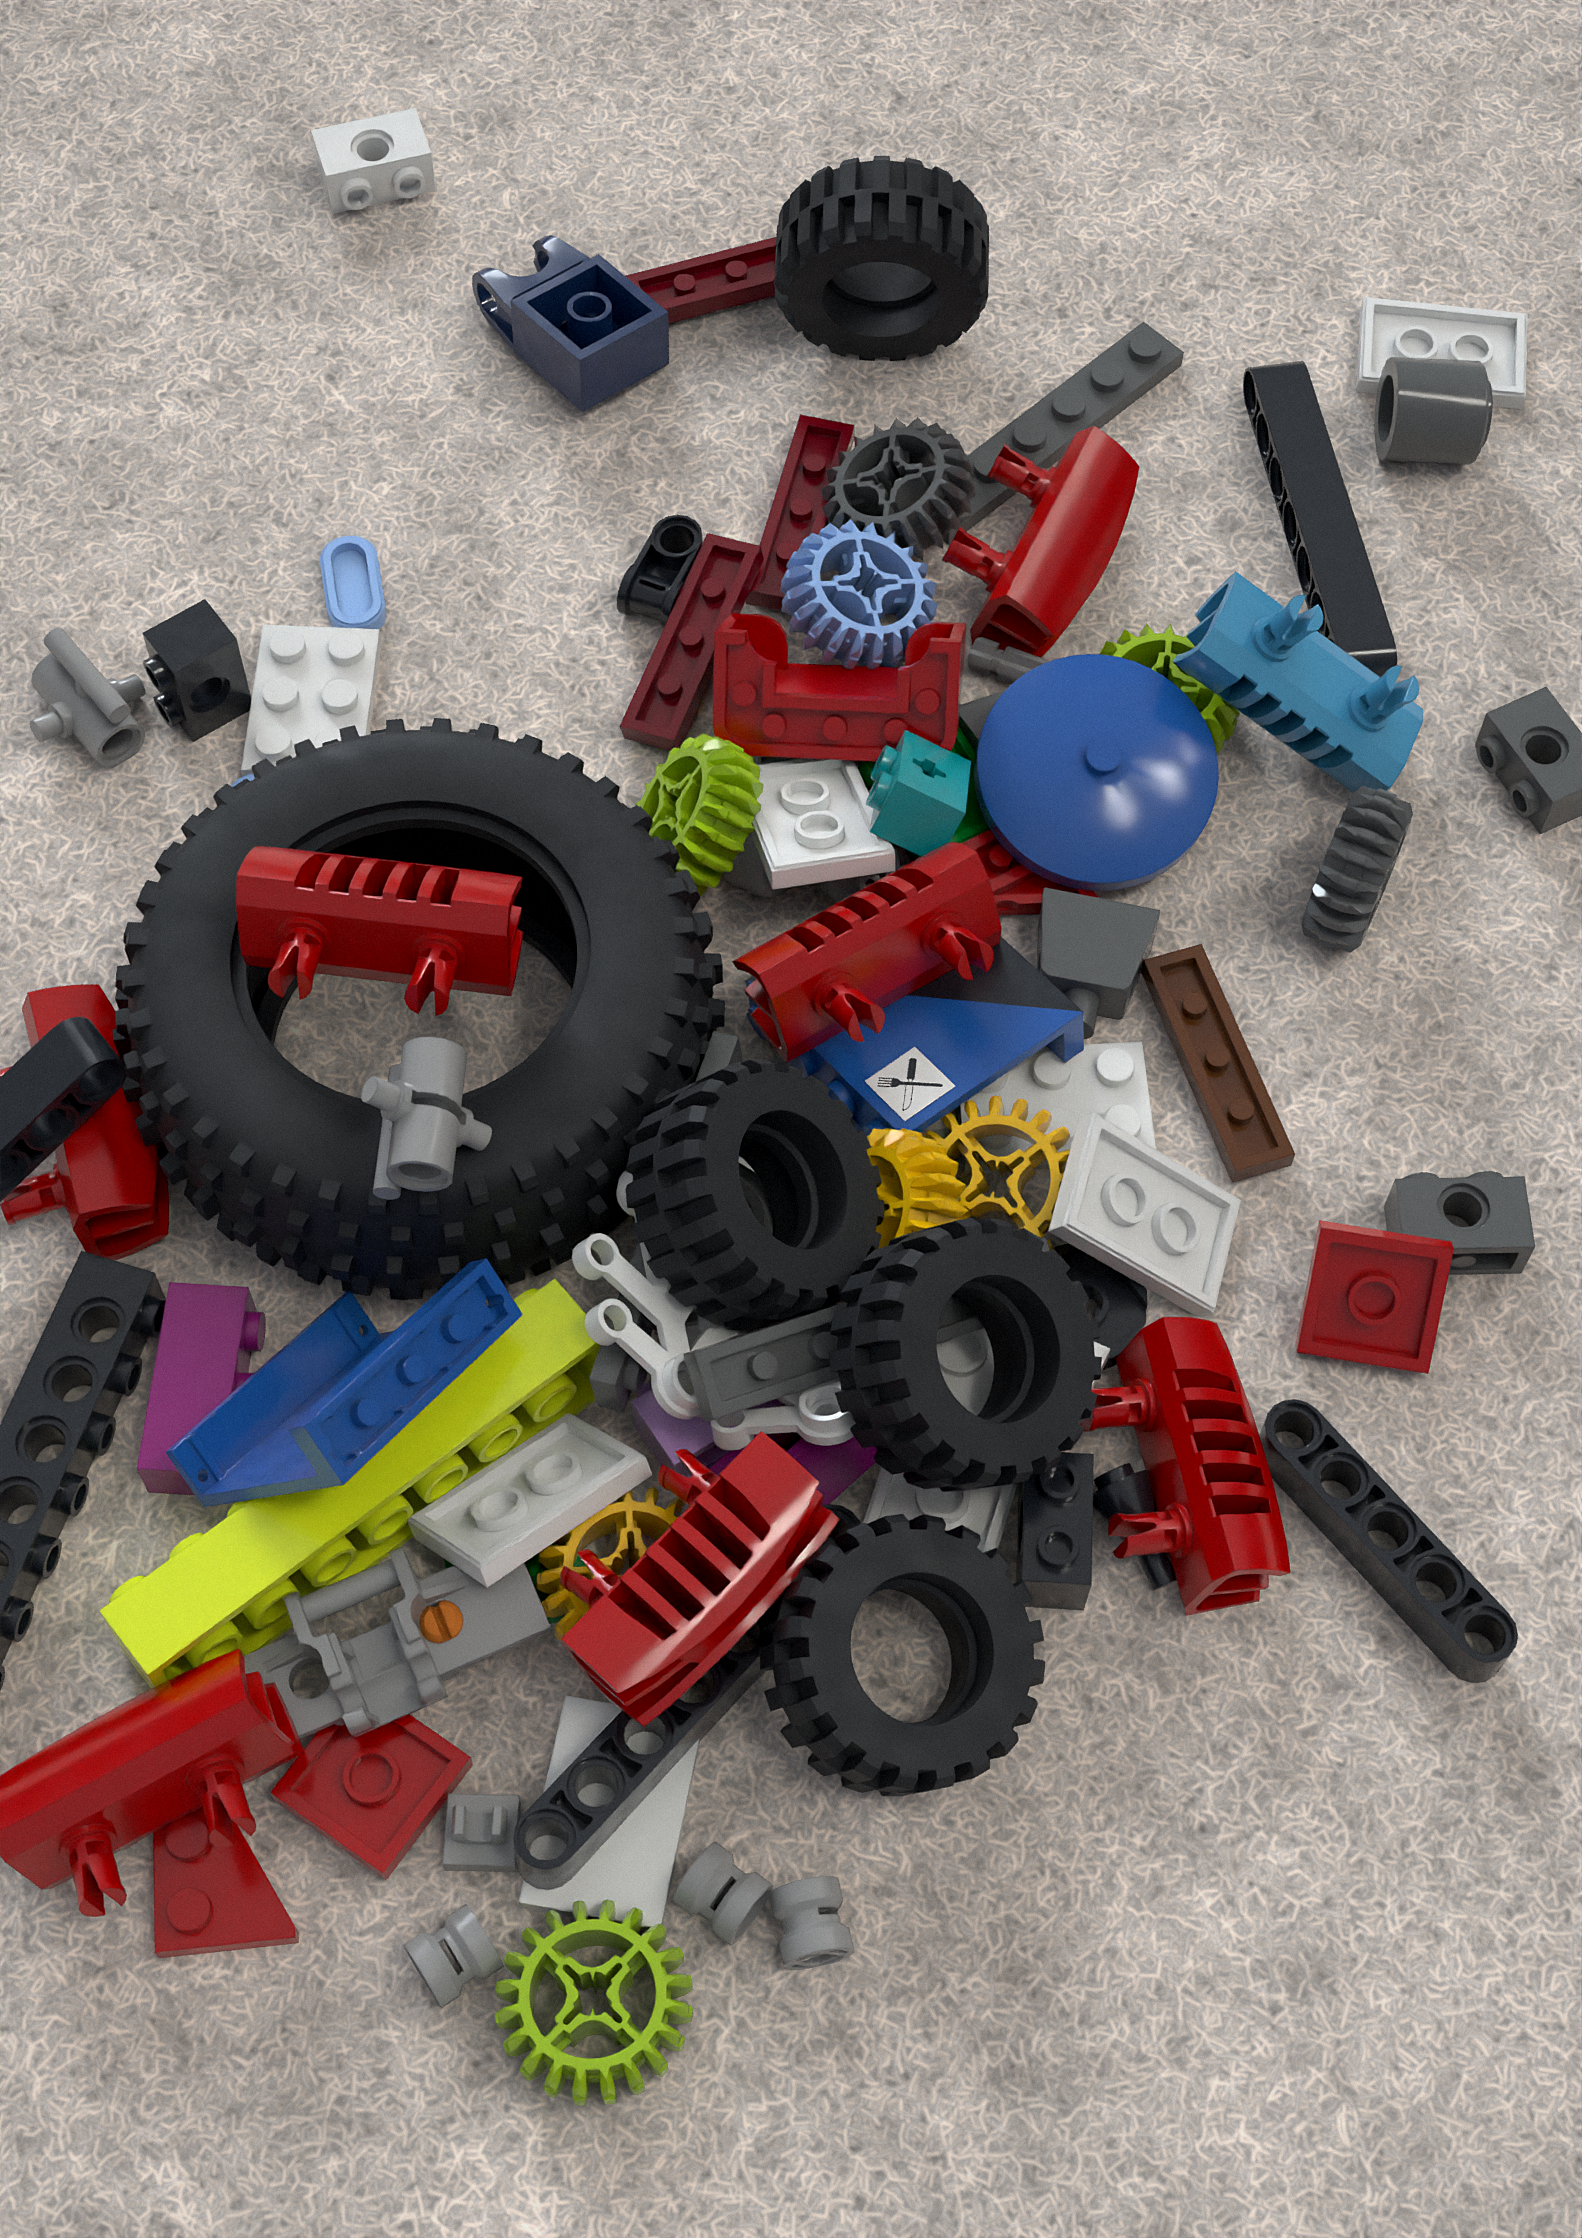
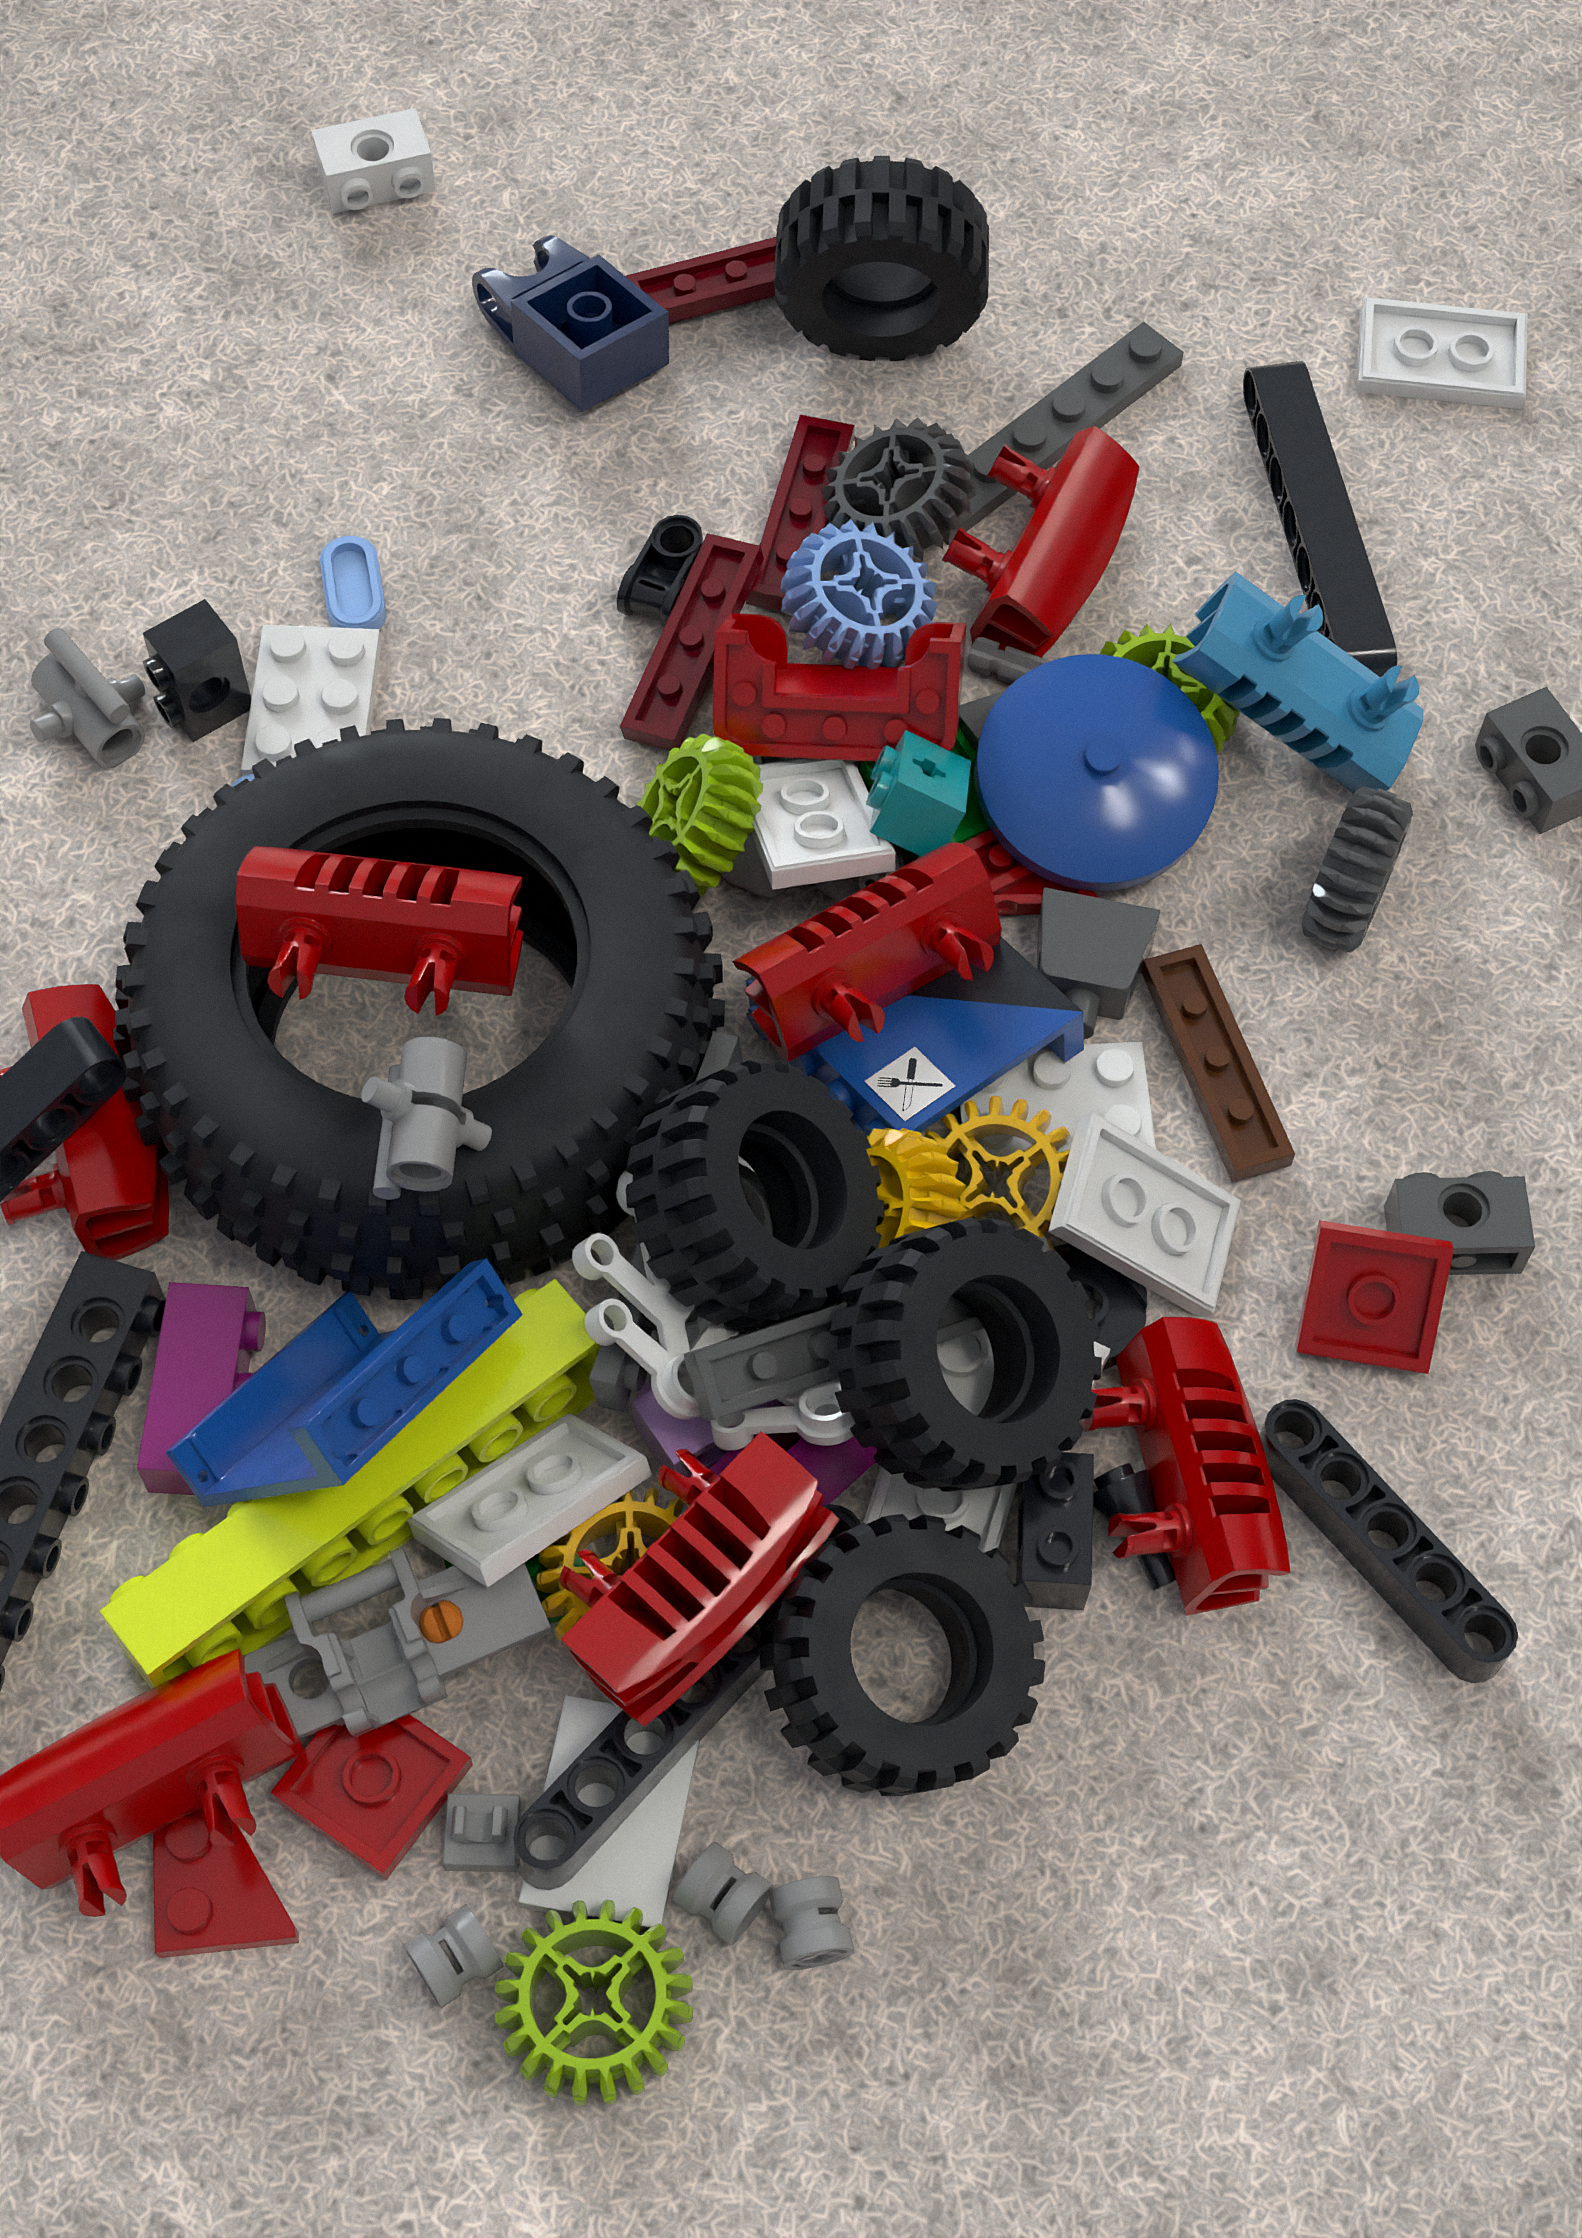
dark grey piece [1374,357,1493,465] -> none

